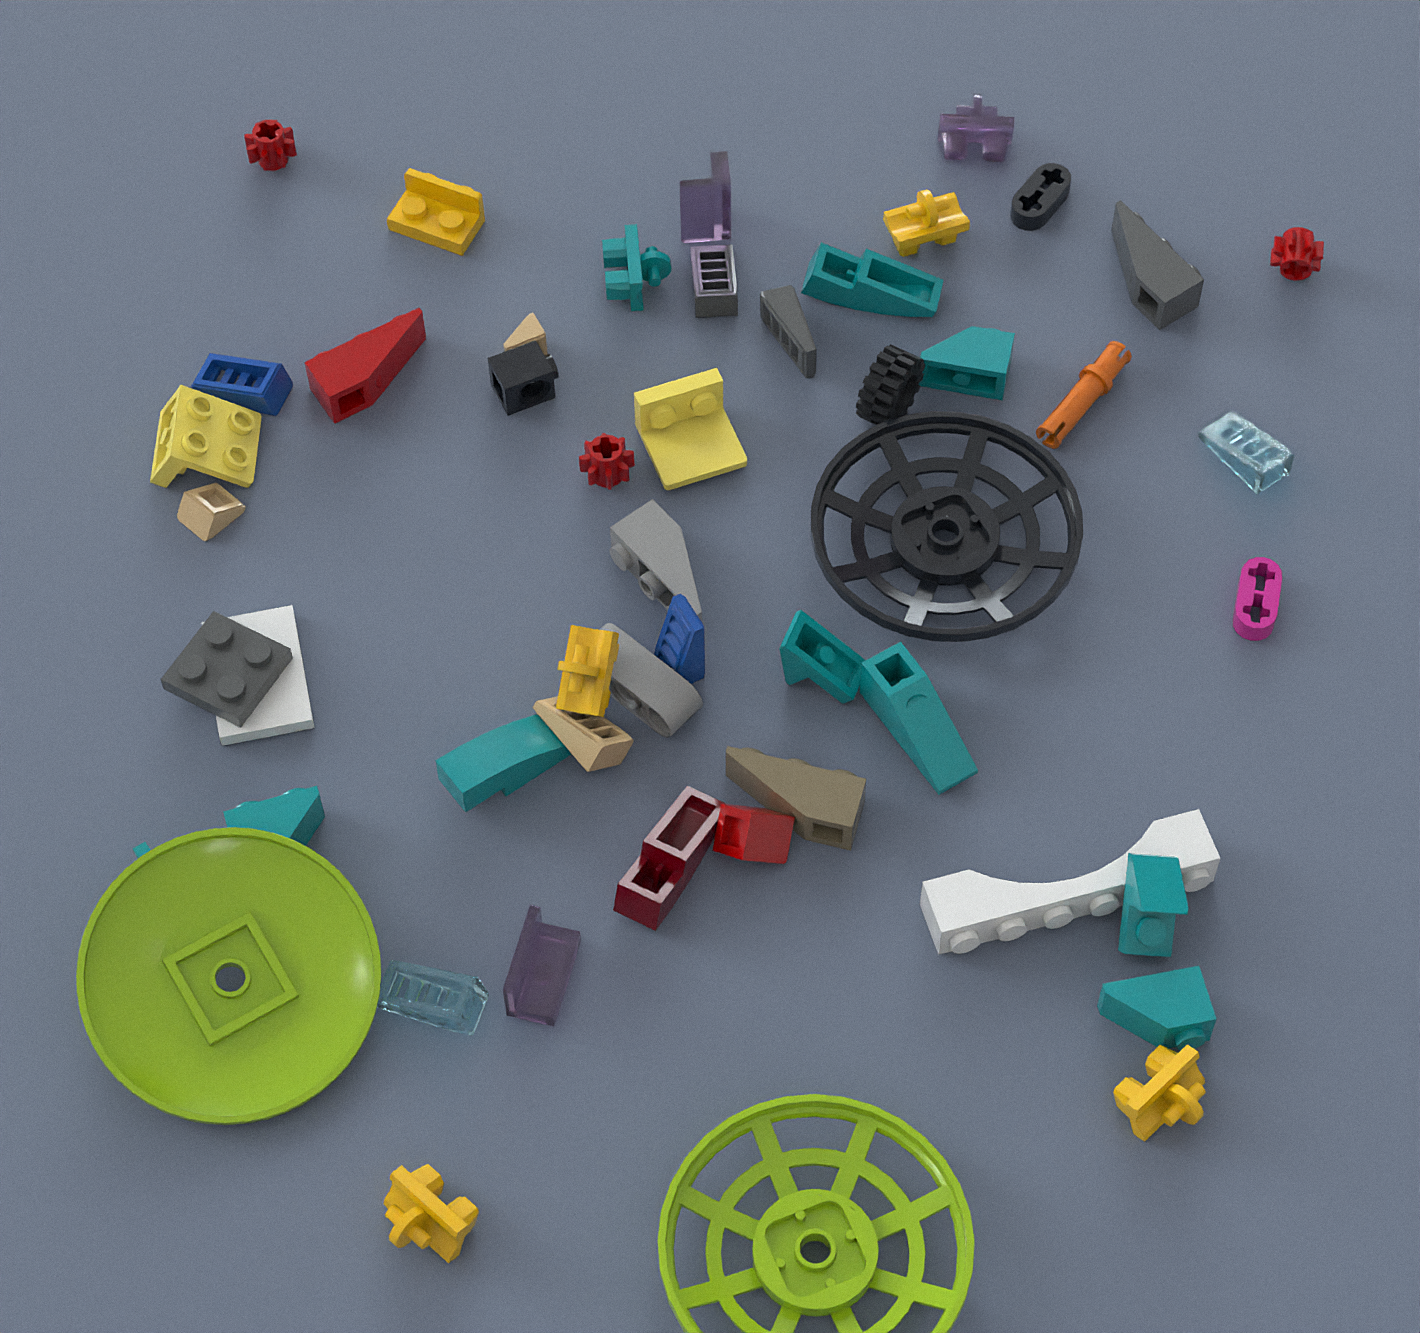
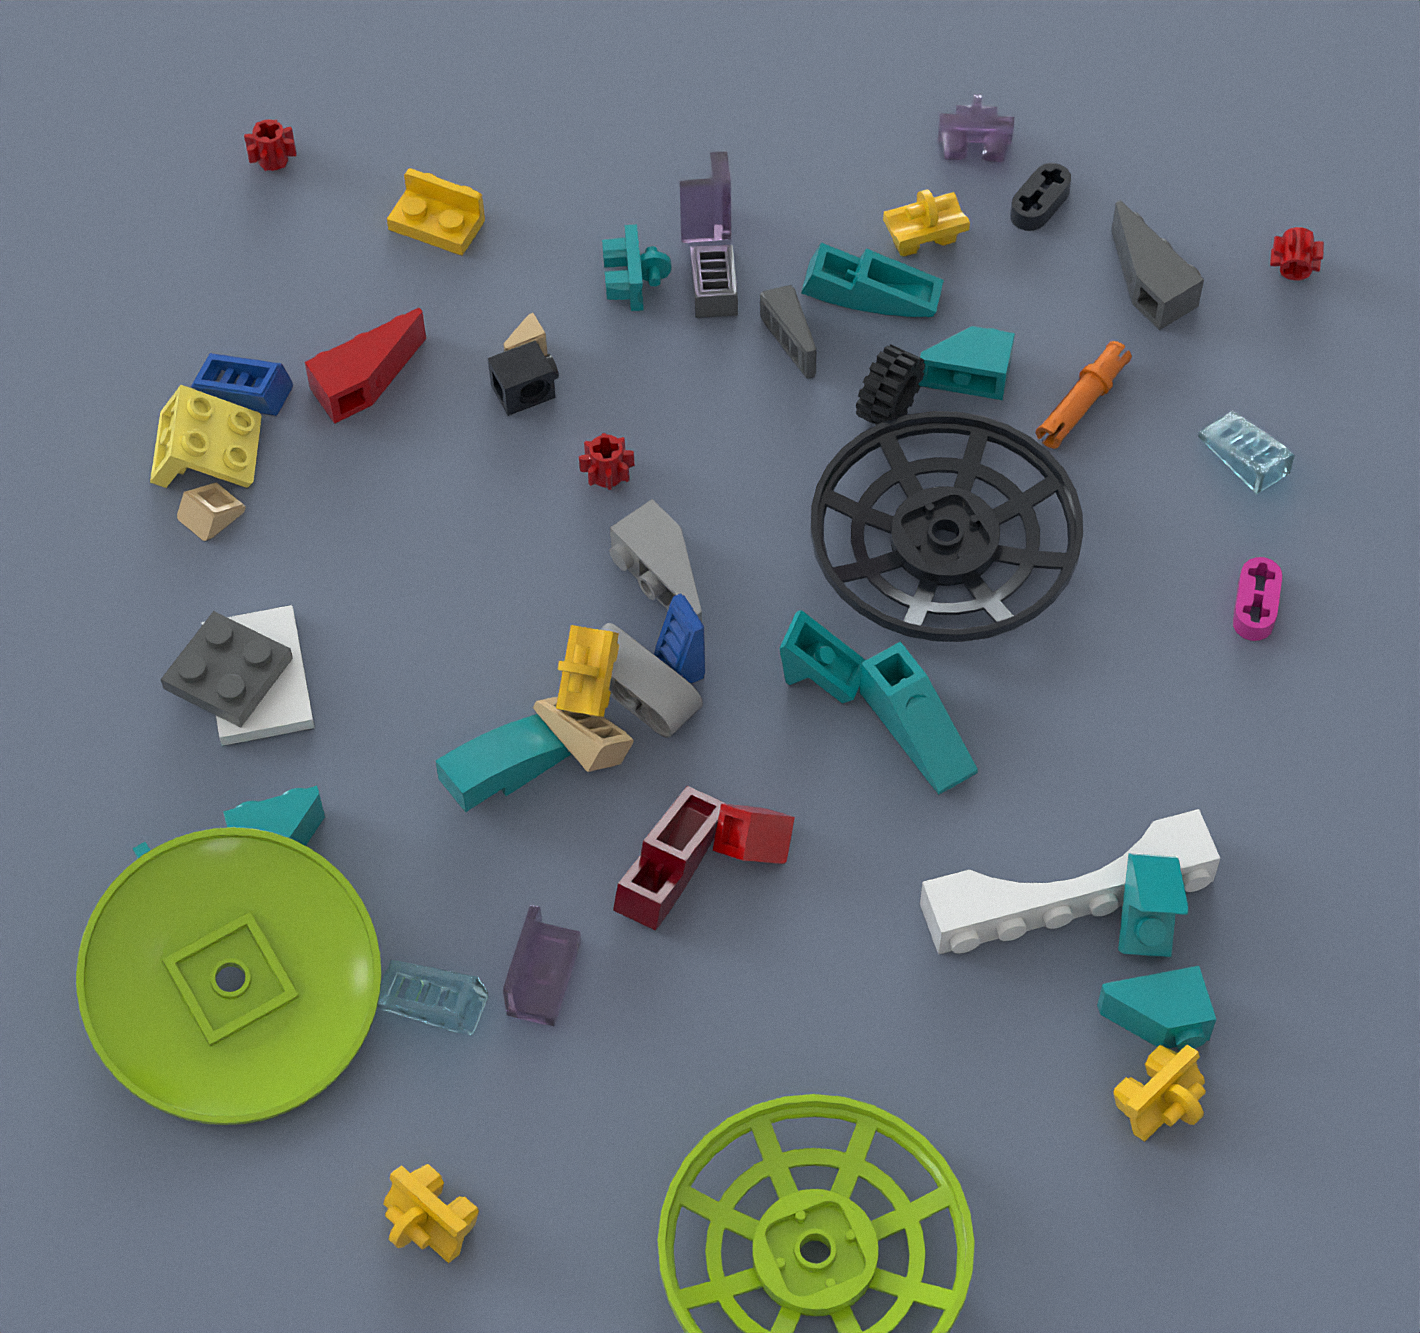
light yellow bracket [634,368,747,490] -> none
dark tan slope [725,746,867,851] -> none

